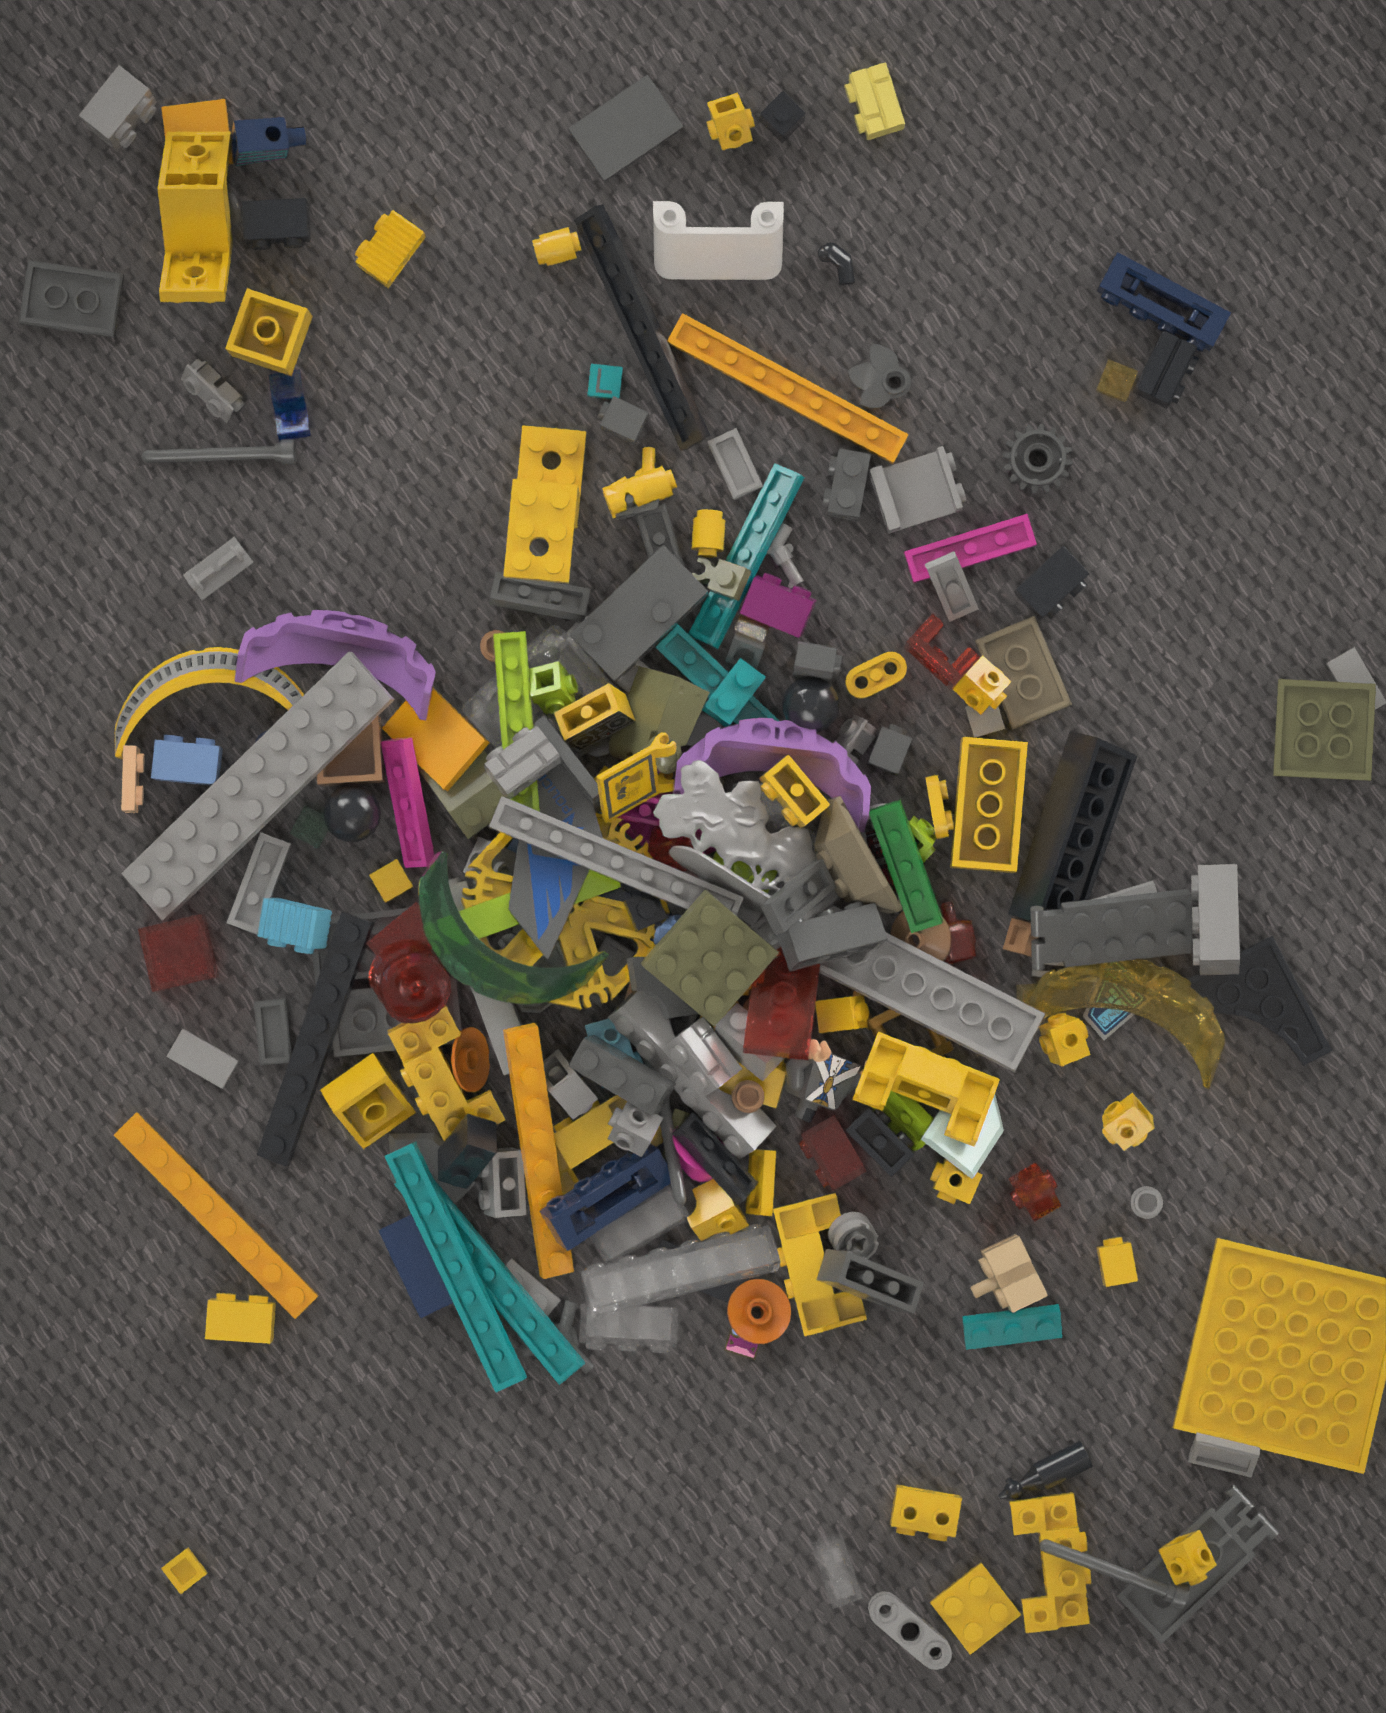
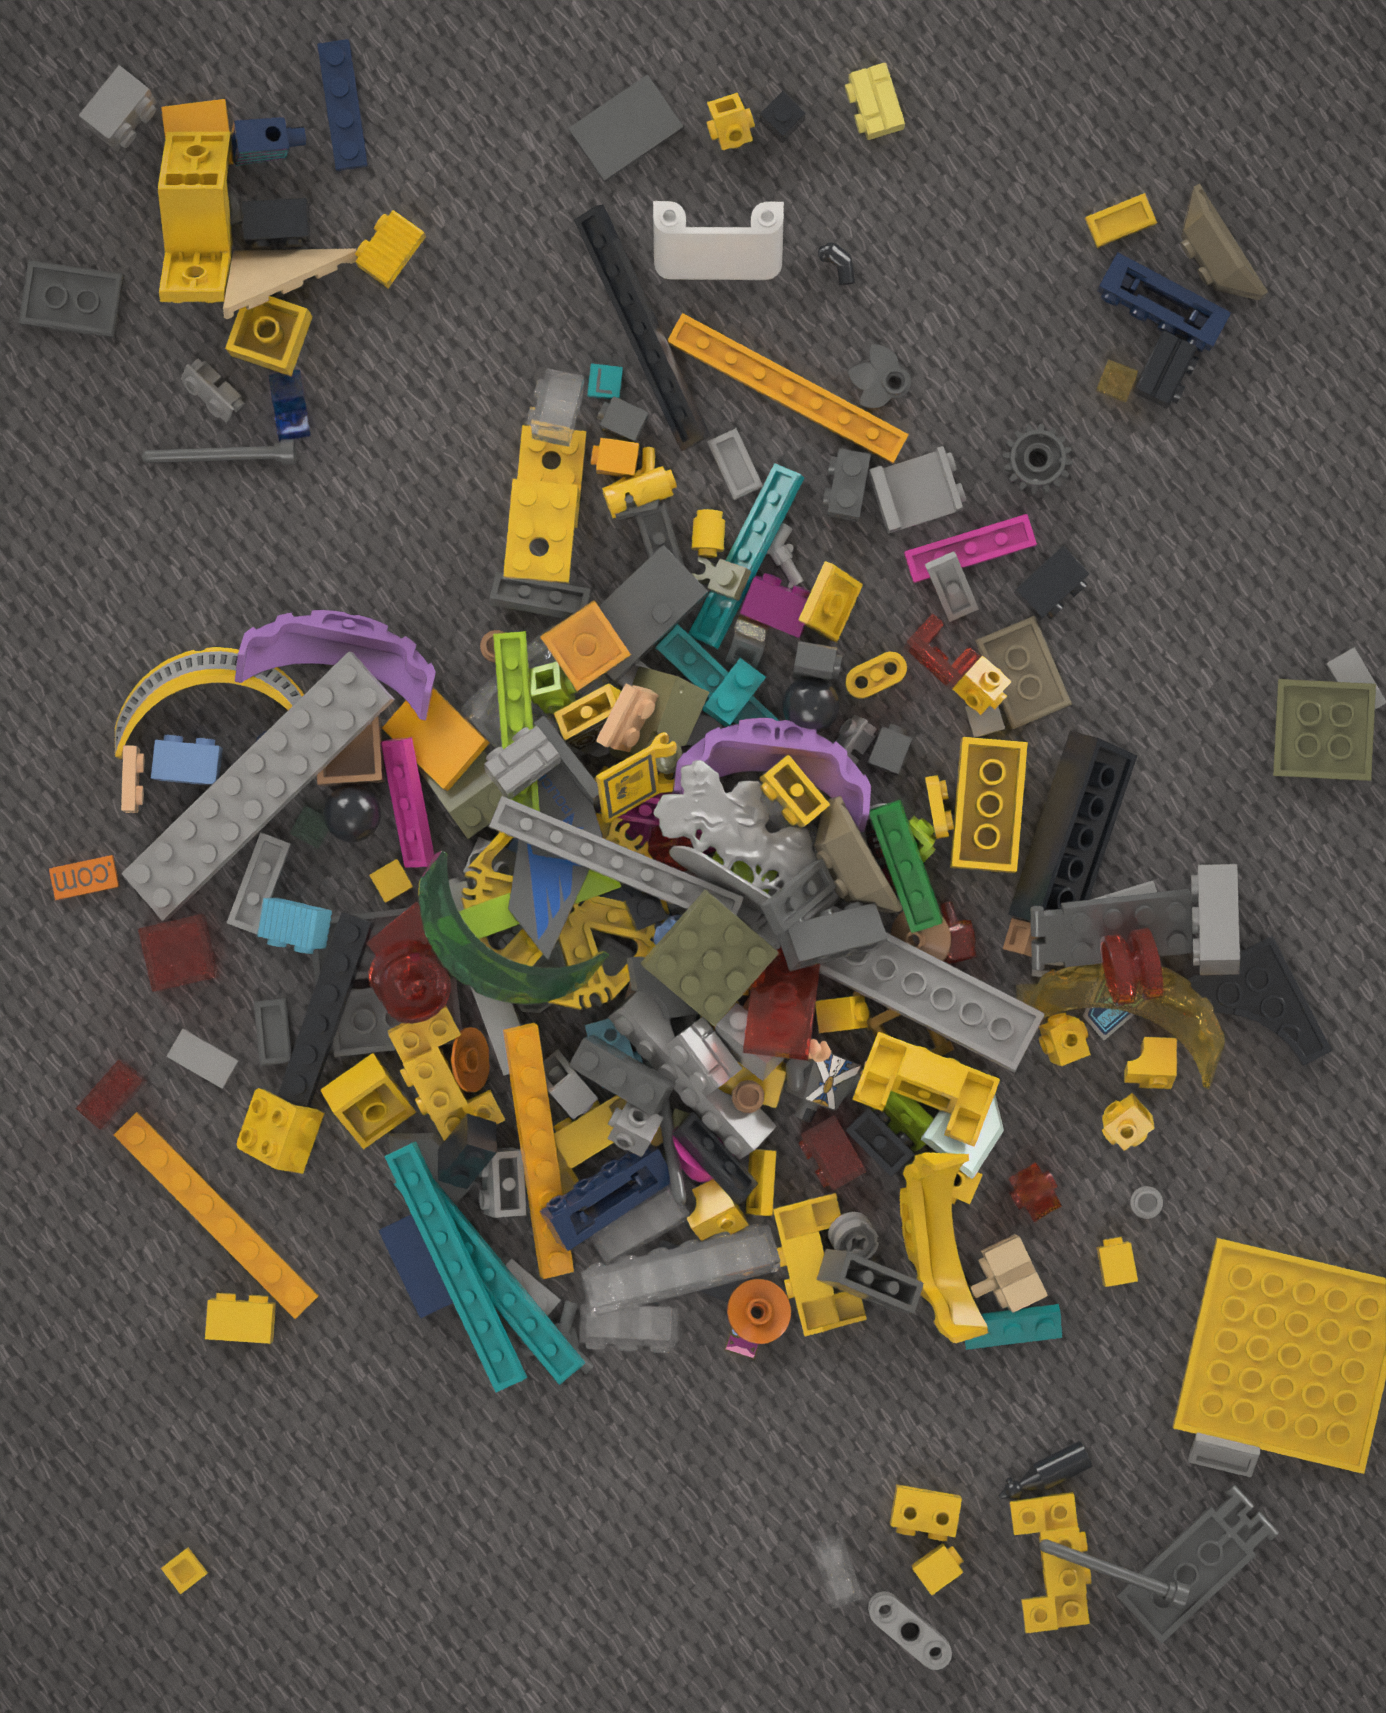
light grey hinge [183,537,254,601] -> none
yellow brick [532,227,581,266] -> none
yellow plate [930,1562,1021,1655] -> none
yellow brick [1159,1530,1217,1586] -> none
none -> orange tile [49,855,120,900]
none -> clear red brick [75,1059,147,1130]
none -> tan tile [223,249,357,319]
none -> yellow bracket [237,1088,324,1174]
none -> dark blue plate [317,39,368,171]
none -> clear brick [527,368,585,447]
none -> light orange tile [540,600,631,691]
none -> light orange brick [591,438,639,478]
none -> light nougat plate [596,683,659,752]
none -> yellow tile [798,561,863,643]
none -> yellow windscreen [900,1153,988,1343]
none -> yellow brick [911,1543,964,1595]
none -> yellow tile [1085,193,1157,248]
none -> clear red wheel [1100,928,1164,1006]
none -> yellow brick [1124,1037,1177,1089]
none -> dark tan wedge [1180,183,1268,300]

